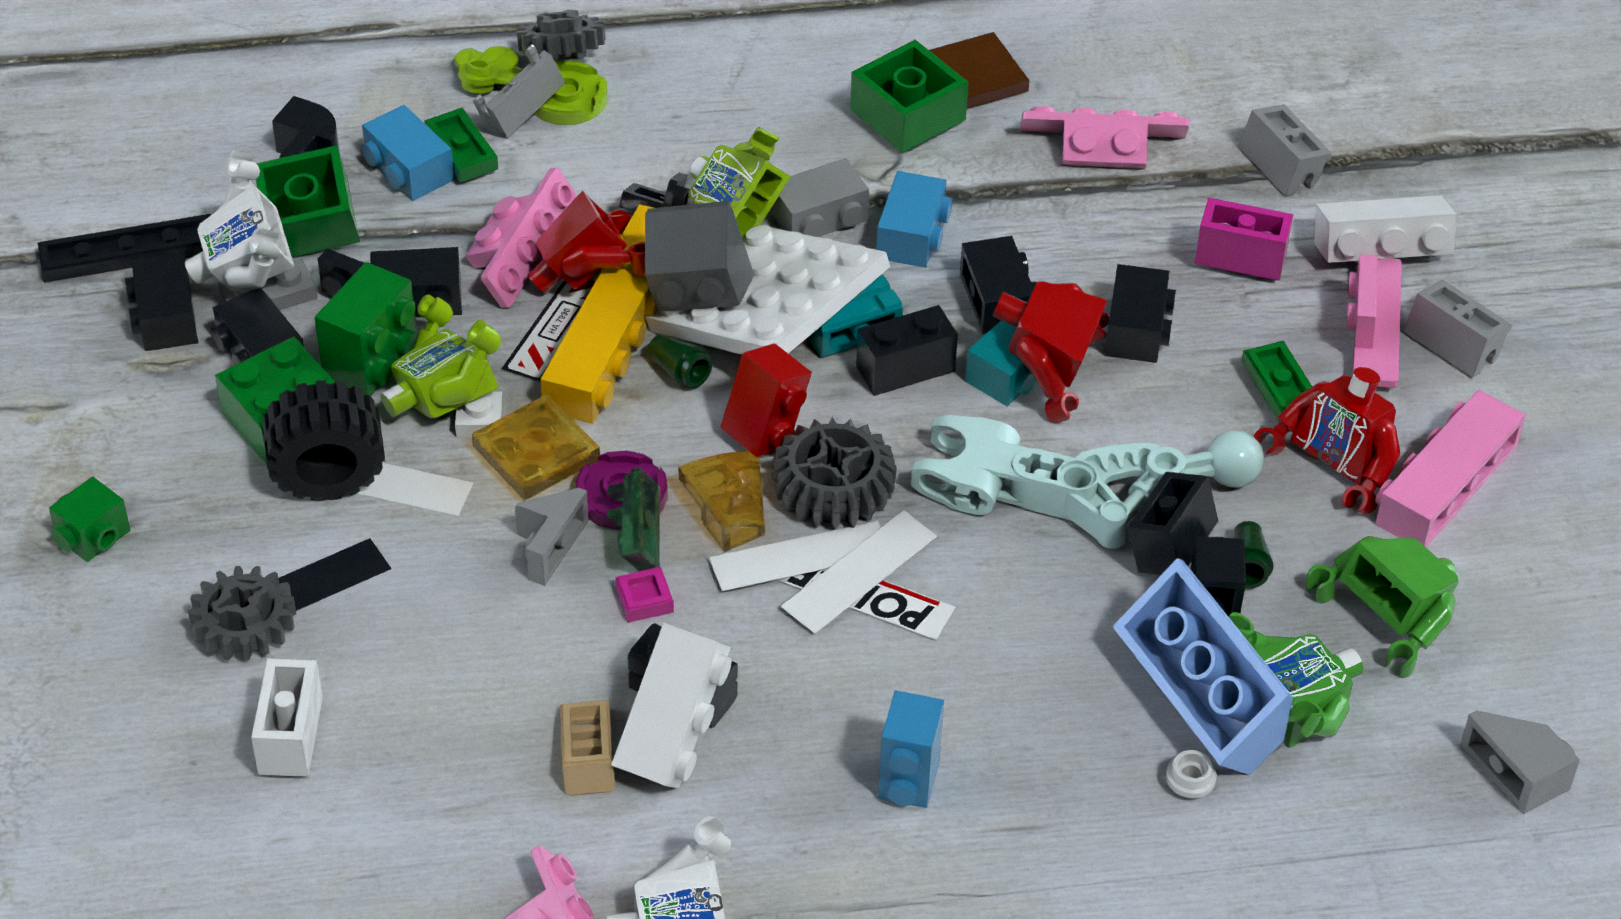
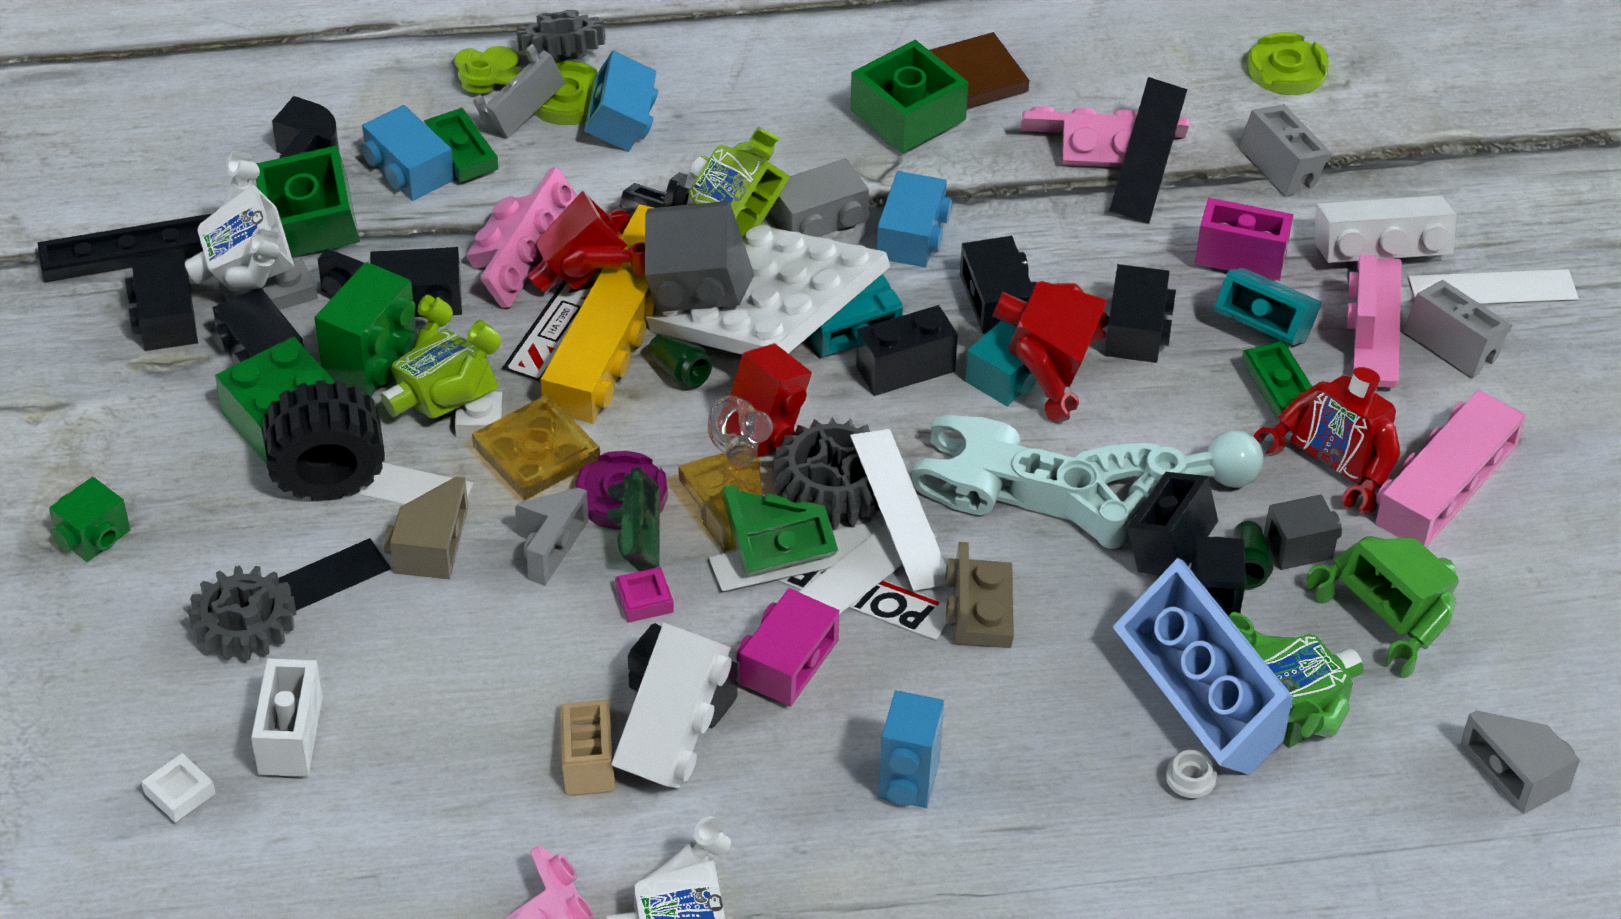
none -> white plate [141,753,216,823]
none -> dark tan slope [384,477,468,579]
none -> dark azure brick [584,50,658,152]
none -> clear piece [708,396,773,466]
none -> green wing [720,485,838,577]
none -> dark pink brick [736,588,840,707]
none -> white sticker [850,429,946,591]
none -> dark tan bracket [945,542,1014,648]
none -> black sticker [1109,77,1188,224]
none -> teal brick [1213,268,1322,345]
none -> lime tile [1247,32,1329,95]
none -> dark grey brick [1264,494,1342,570]
none -> white sticker [1408,269,1579,304]

